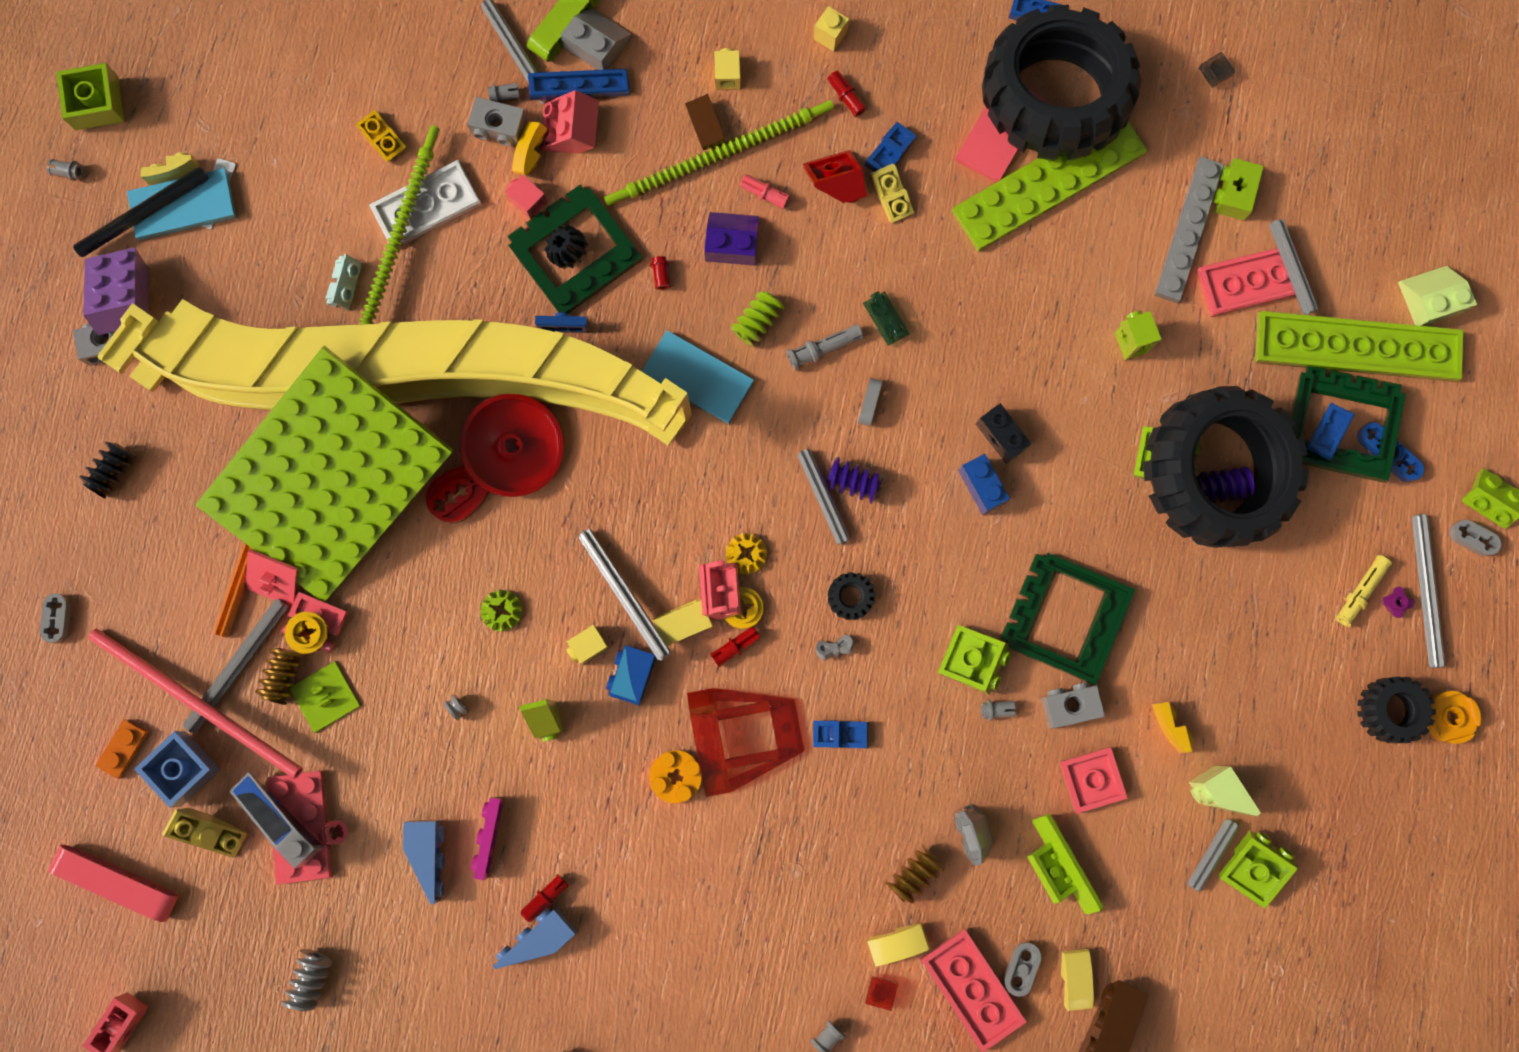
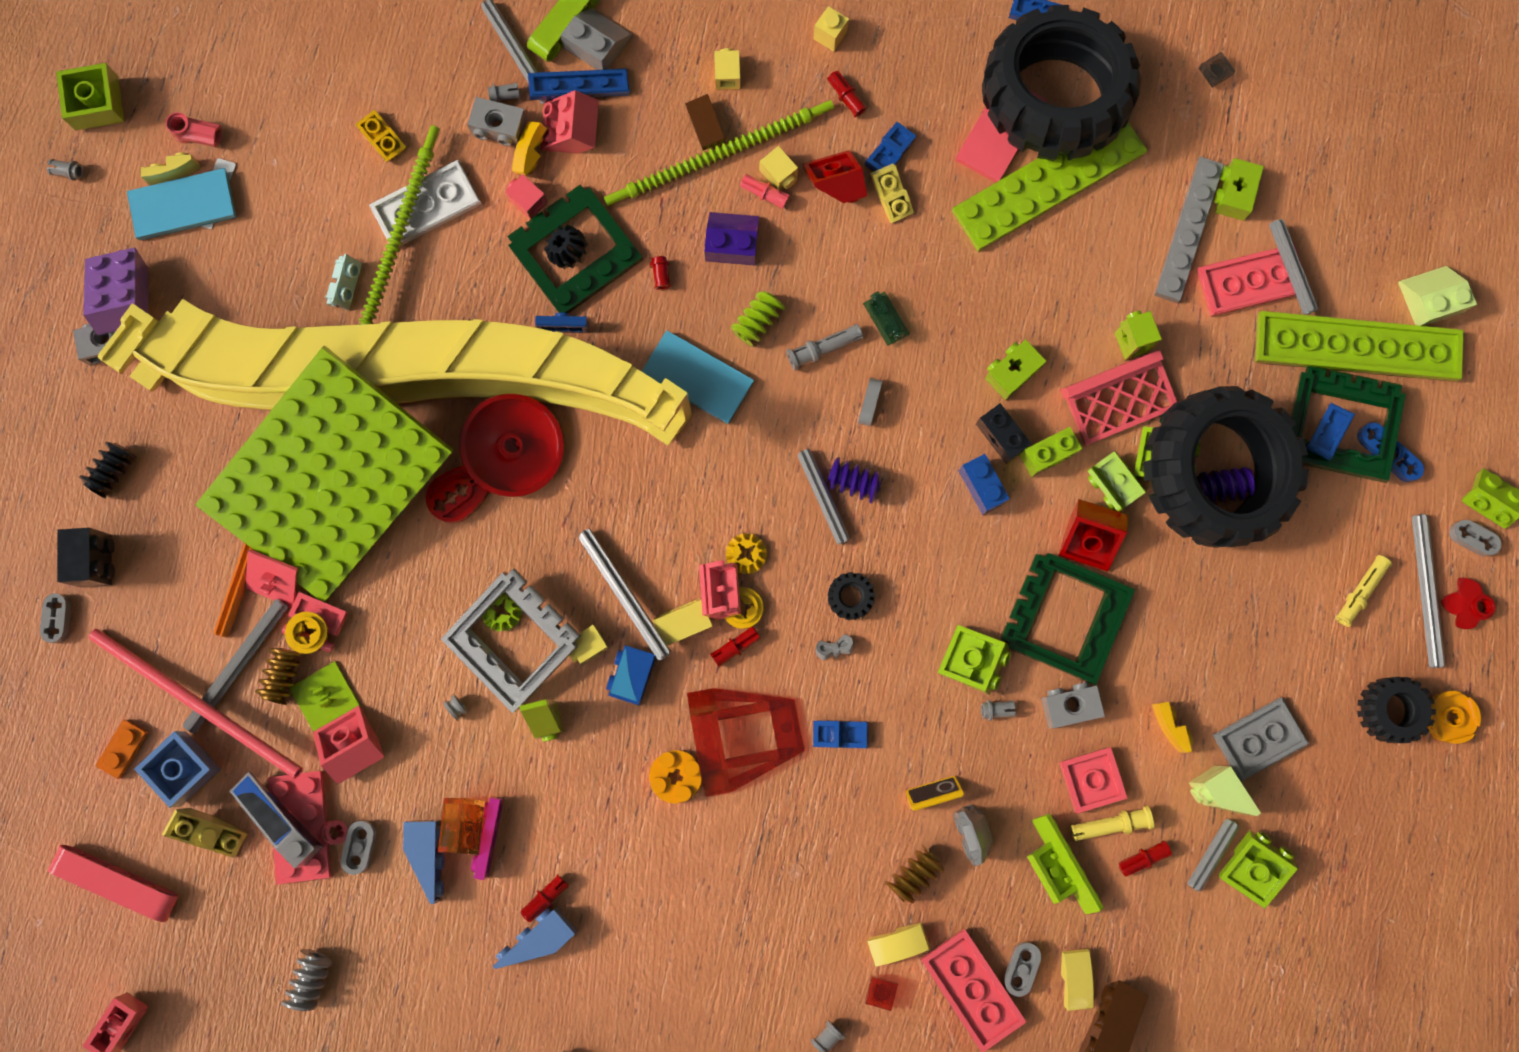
black axle [73,167,209,257] -> none
magenta plate [1382,587,1414,618] -> none
none -> black brick [57,527,115,588]
none -> coral piece [166,112,222,147]
none -> coral slope [313,706,384,784]
none -> light grey plate [341,821,376,875]
none -> clear orange brick [438,798,485,855]
none -> light grey hinge [441,568,581,713]
none -> light yellow brick [759,146,798,191]
none -> slope [905,776,964,811]
none -> lime brick [985,339,1046,401]
none -> lime brick [1019,427,1082,478]
none -> red slope [1059,499,1128,572]
none -> coral fence [1060,350,1177,446]
none -> light yellow pin [1070,805,1154,842]
none -> lime bracket [1087,450,1147,512]
none -> red axle [1118,840,1172,876]
none -> light grey tile [1212,697,1309,781]
none -> red plate [1441,577,1496,629]

